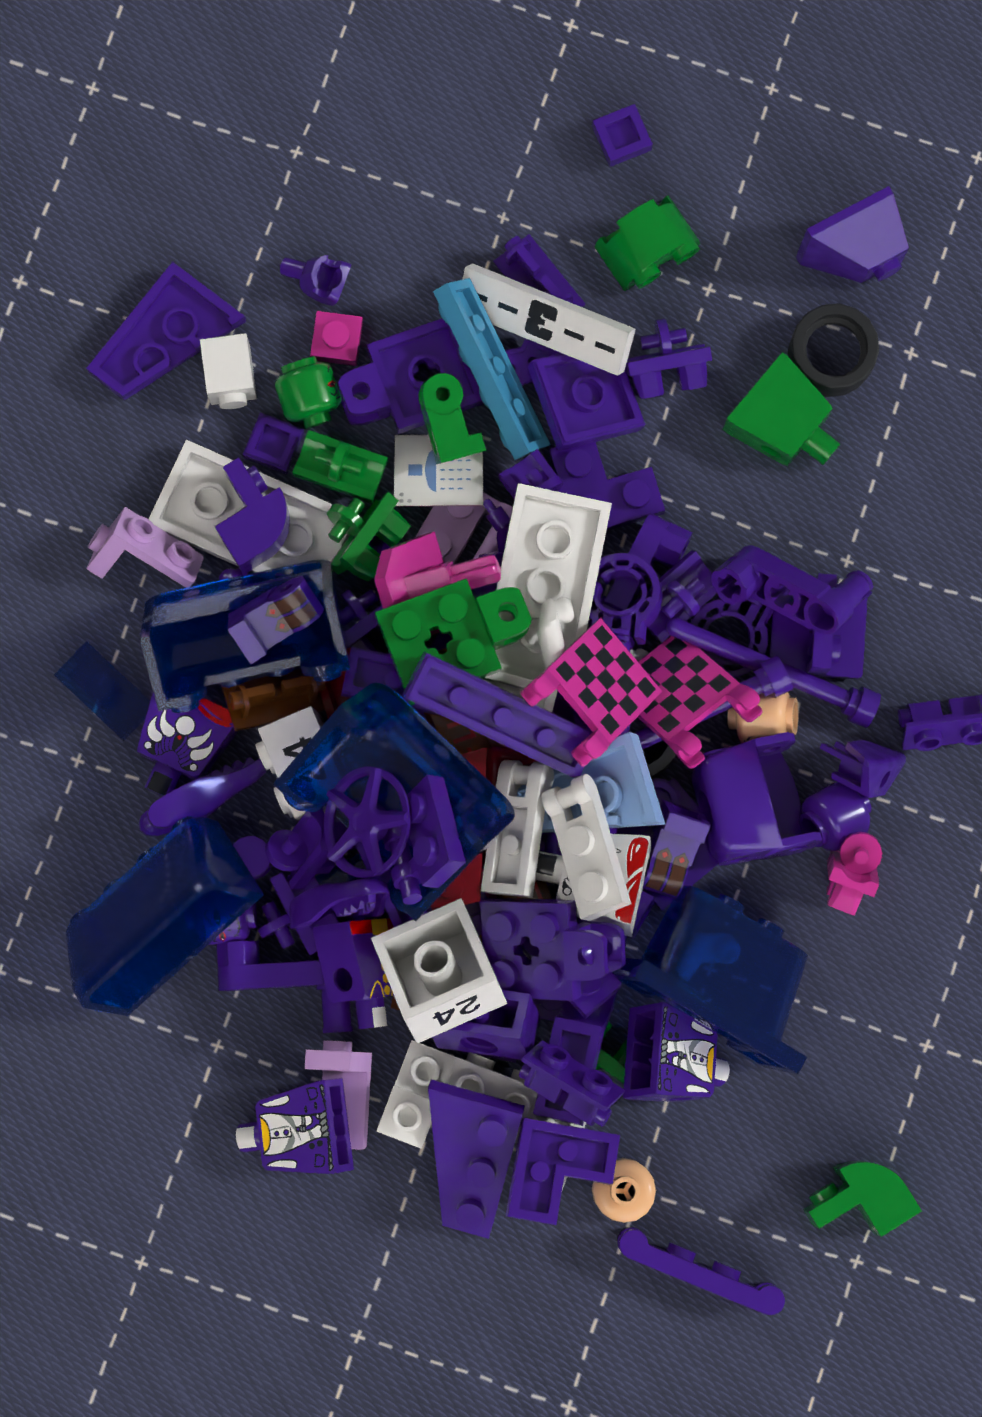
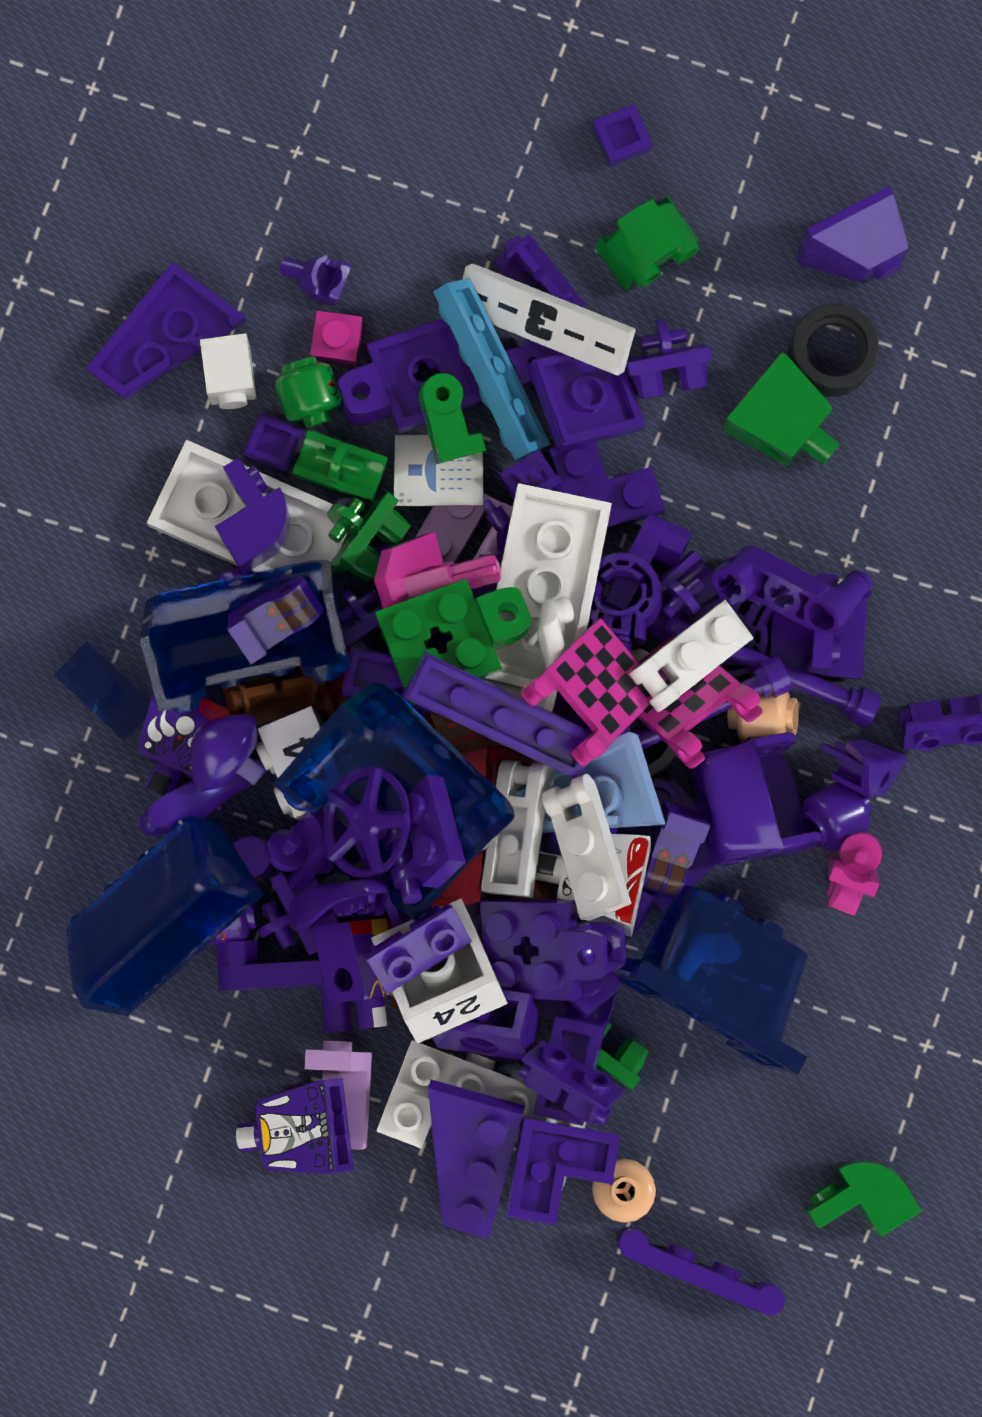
lavender bracket [86,507,204,588] -> none
dark purple torso [623,1002,730,1102] -> none
none -> dark purple piece [190,714,265,792]
none -> dark purple hinge [363,904,472,994]
none -> white plate [629,600,754,713]

